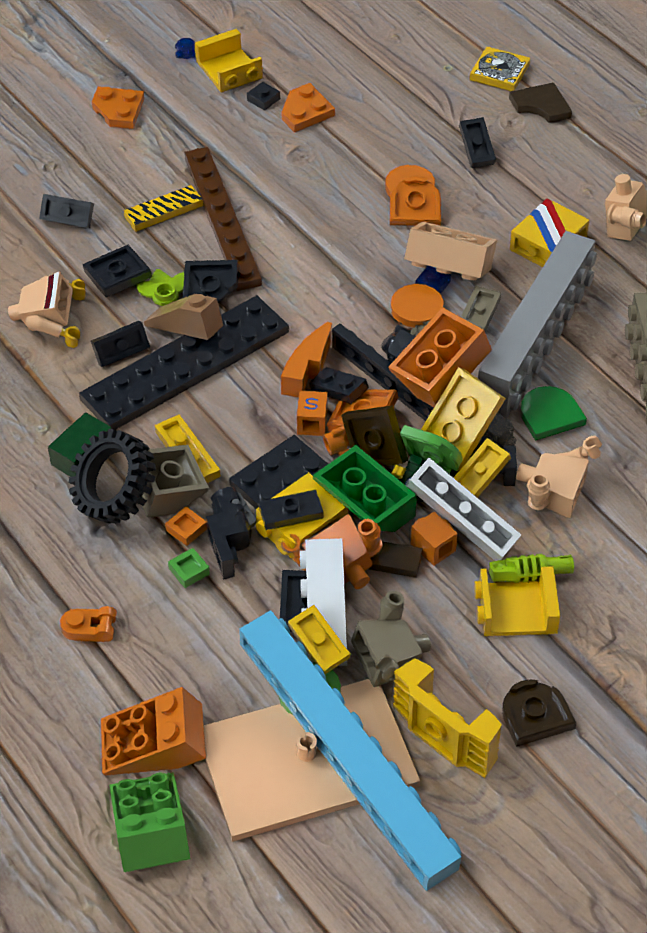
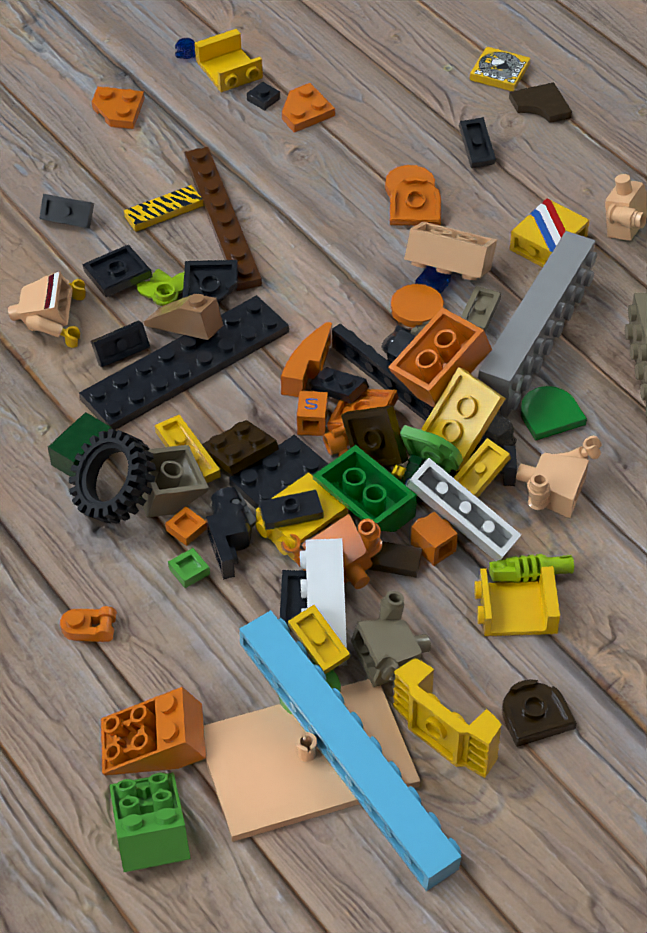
none -> dark brown plate [202,420,279,475]

